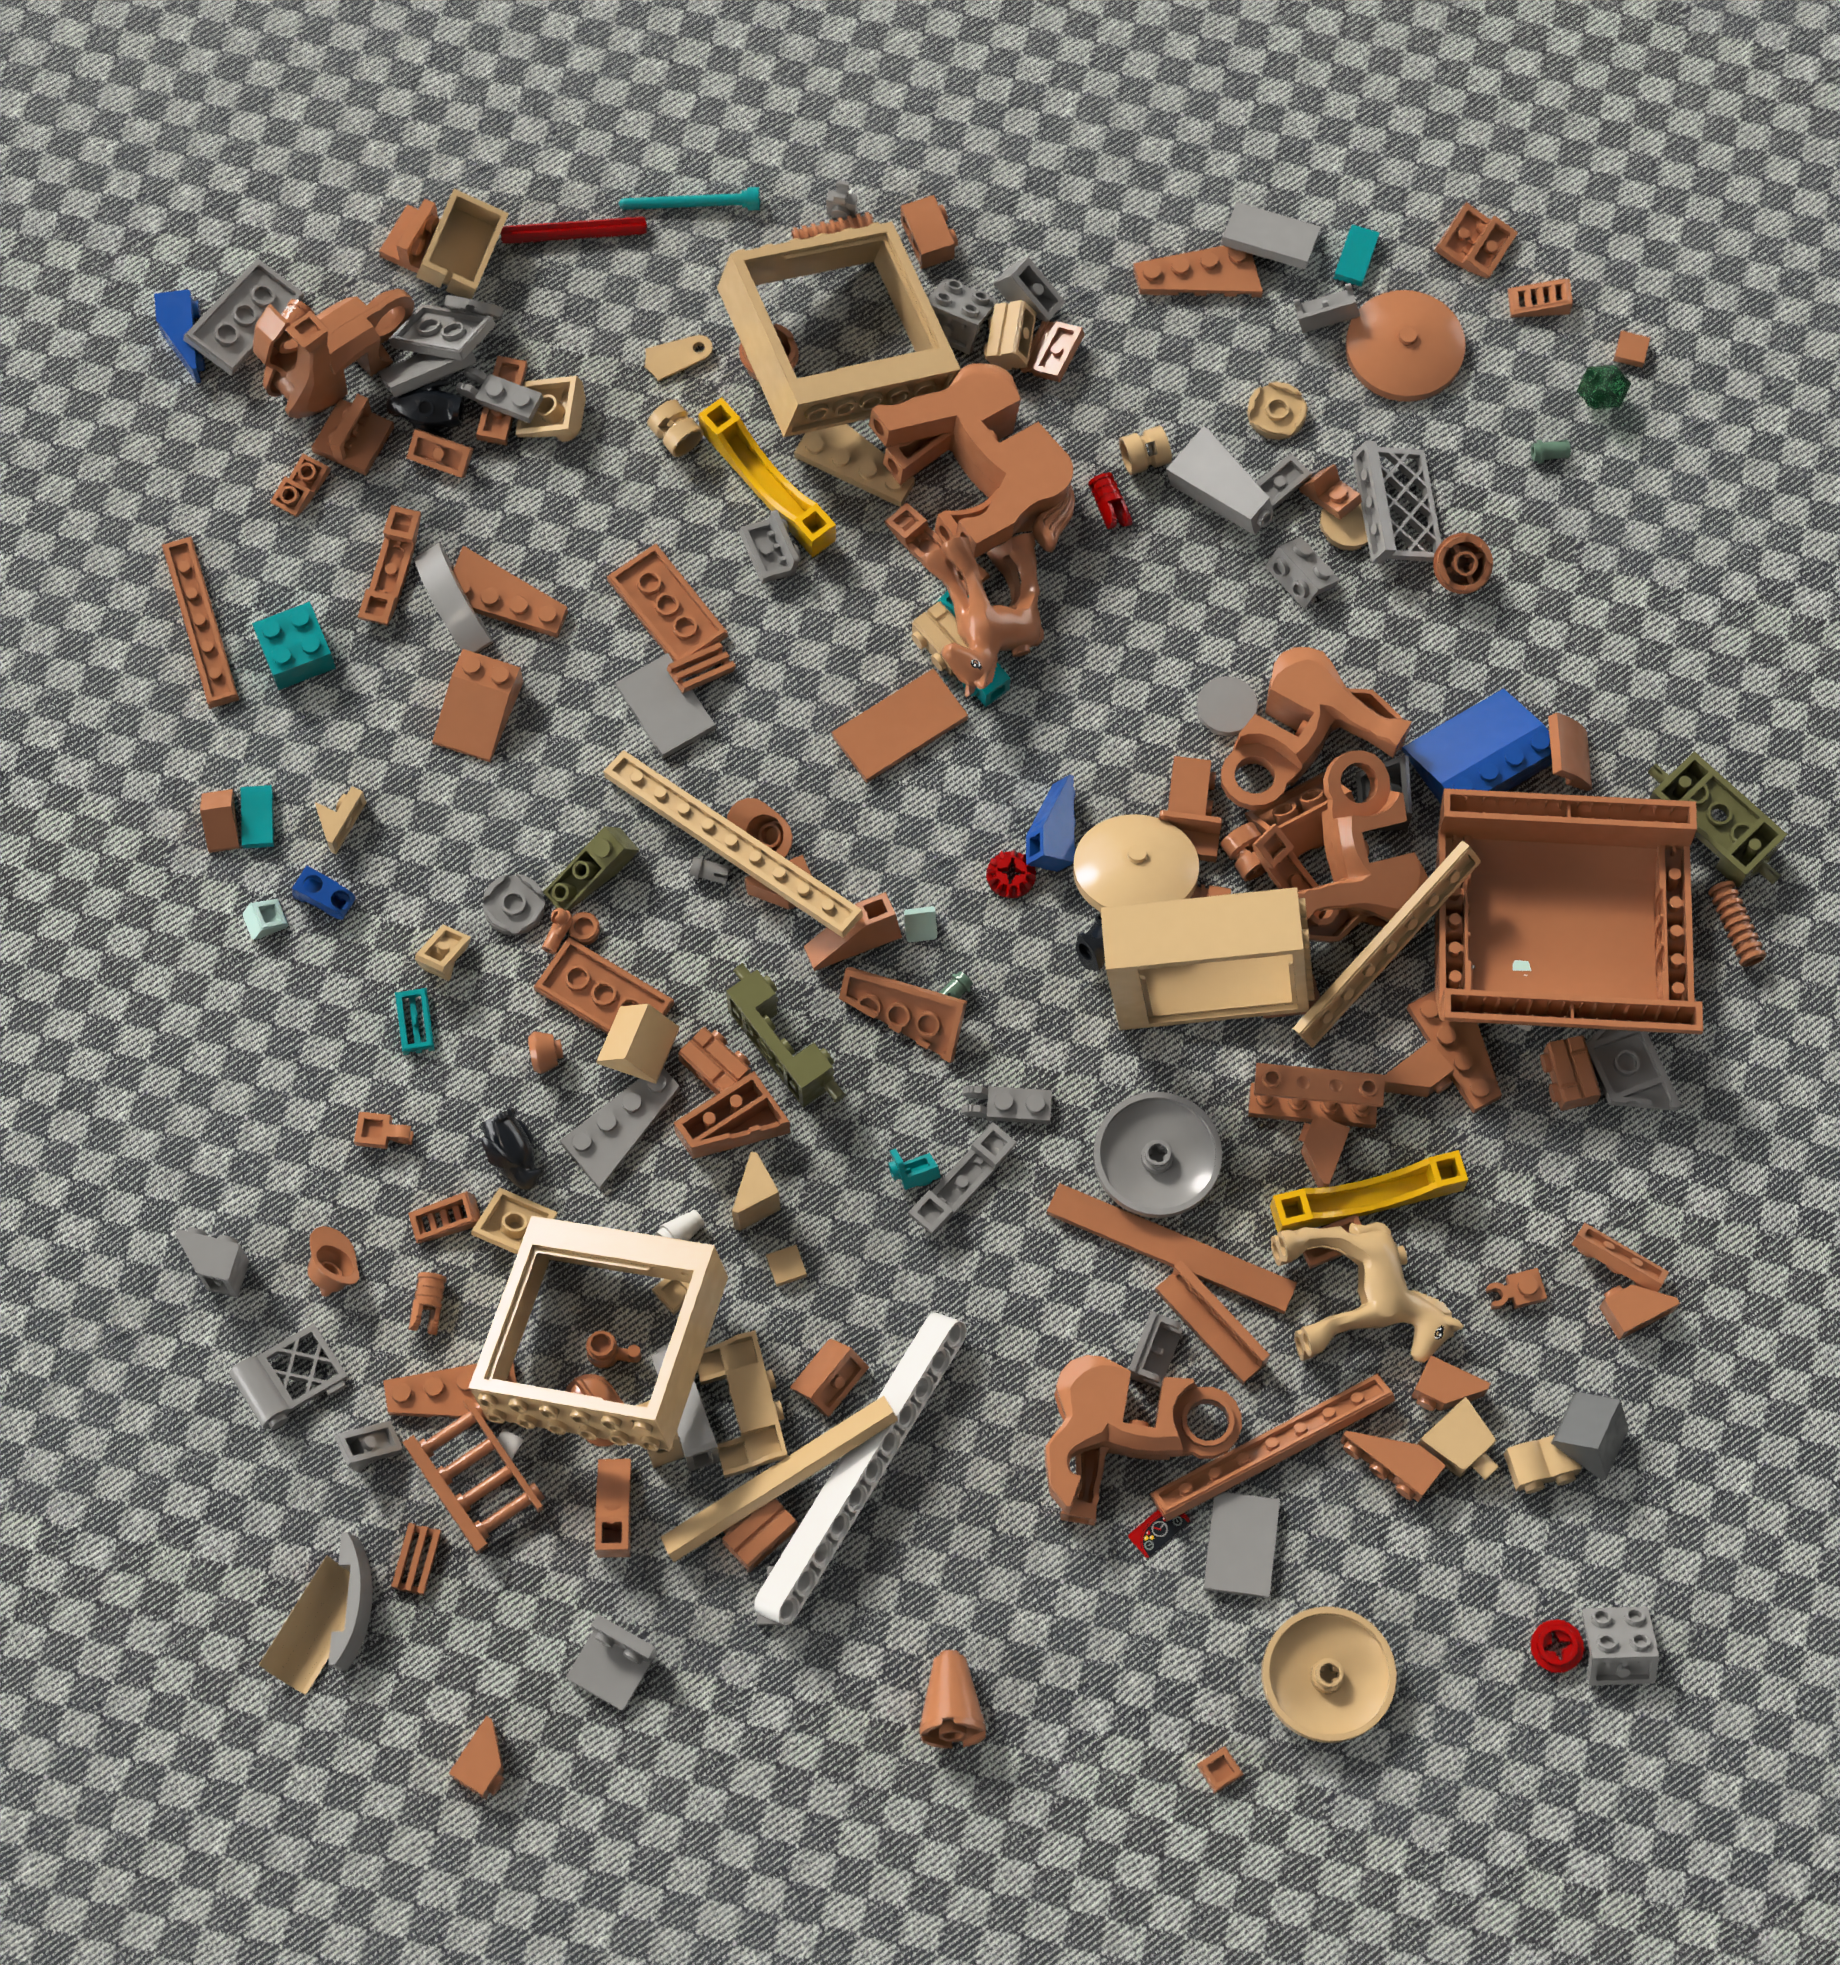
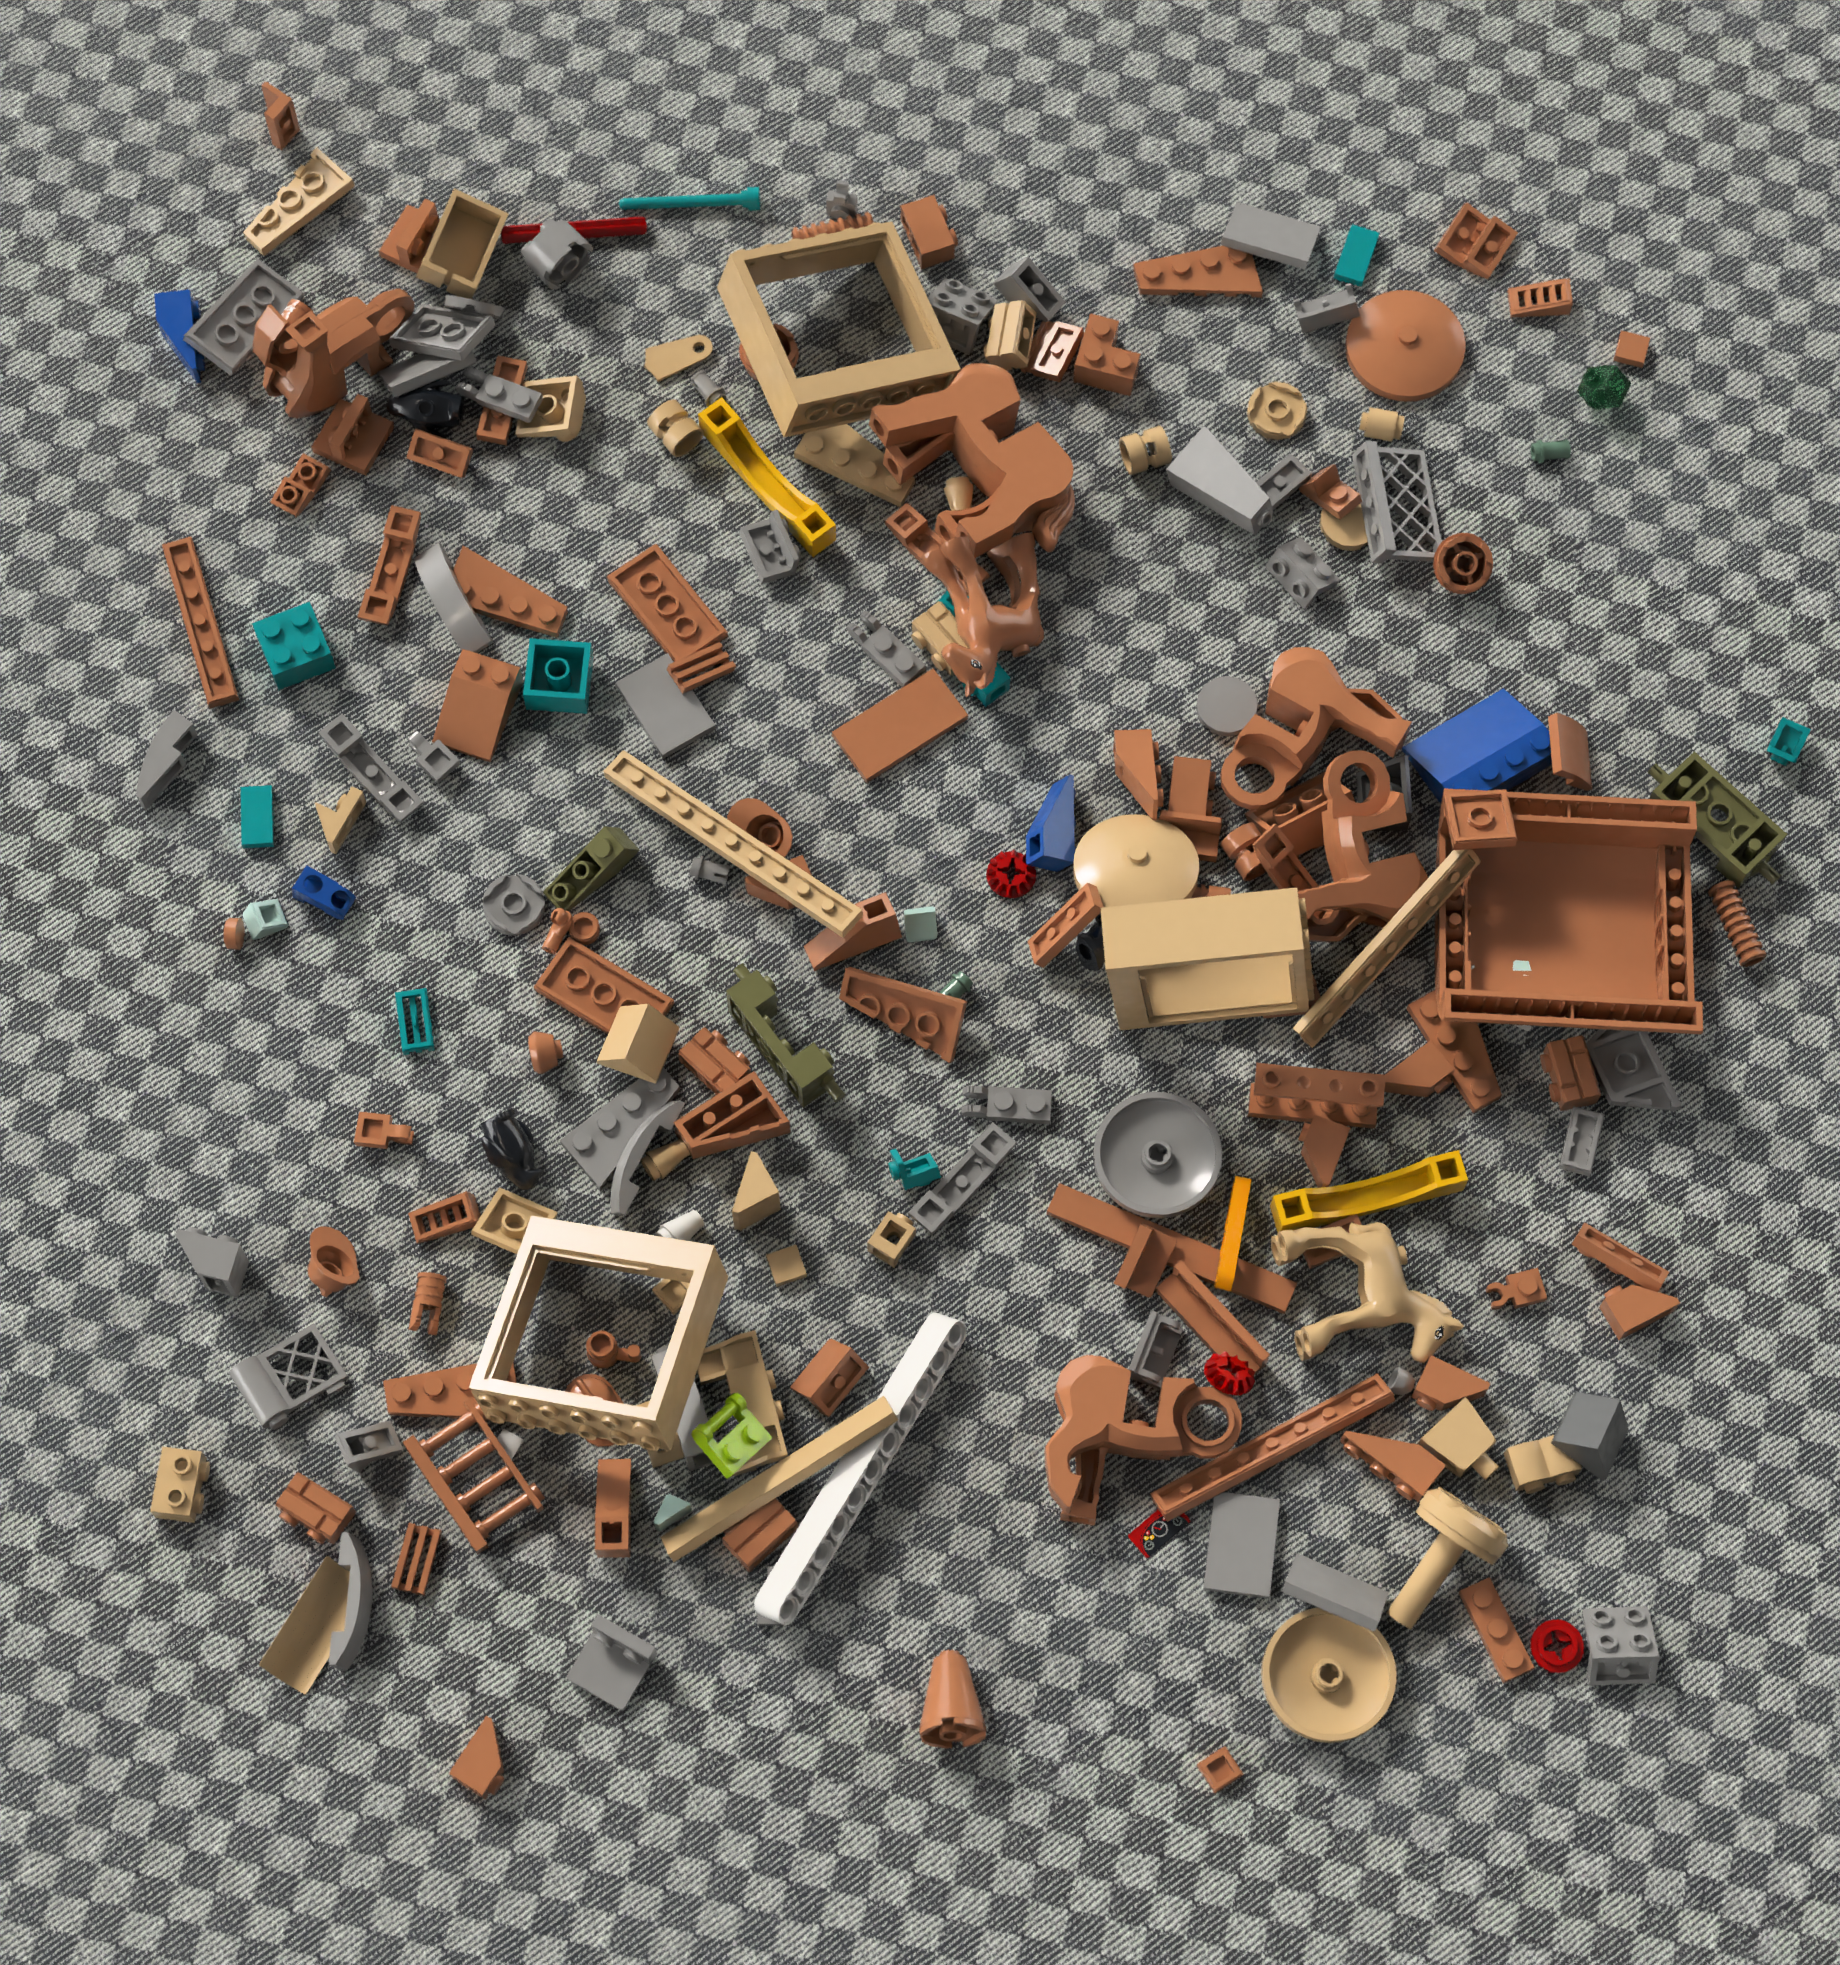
nougat slope [200,789,240,853] -> none
tan slope [415,924,471,981] -> none
red hinge [1088,472,1132,529] -> none
none -> light grey slope [136,710,198,810]
none -> tan brick [150,1447,210,1523]
none -> nougat tile [224,918,245,950]
none -> tan wing [243,147,355,256]
none -> nougat panel [261,81,300,150]
none -> nougat brick [276,1472,356,1545]
none -> light grey slope [318,713,424,823]
none -> light grey plate [407,730,460,784]
none -> light grey brick [521,218,593,290]
none -> teal brick [523,638,594,714]
none -> light grey slope [610,1100,685,1216]
none -> tan cone [640,1139,690,1181]
none -> light aqua slope [654,1494,692,1532]
none -> light grey pin [690,370,726,406]
none -> lime plate [691,1393,773,1479]
none -> light grey hinge [846,611,926,688]
none -> tan brick [867,1211,916,1268]
none -> tan cone [944,477,973,511]
none -> nougat plate [1028,882,1103,968]
none -> nougat brick [1073,313,1140,396]
none -> nougat slope [1113,729,1164,820]
none -> nougat panel [1113,1223,1177,1298]
none -> red gear [1204,1351,1255,1395]
none -> light orange beam [1214,1176,1251,1292]
none -> light grey tile [1282,1553,1389,1631]
none -> tan brick [1359,407,1405,442]
none -> tan piece [1386,1486,1509,1630]
none -> light grey hinge [1387,1367,1415,1395]
none -> nougat plate [1443,789,1517,850]
none -> nougat plate [1458,1577,1535,1684]
none -> light grey plate [1559,1106,1605,1177]
none -> teal bracket [1766,716,1811,766]

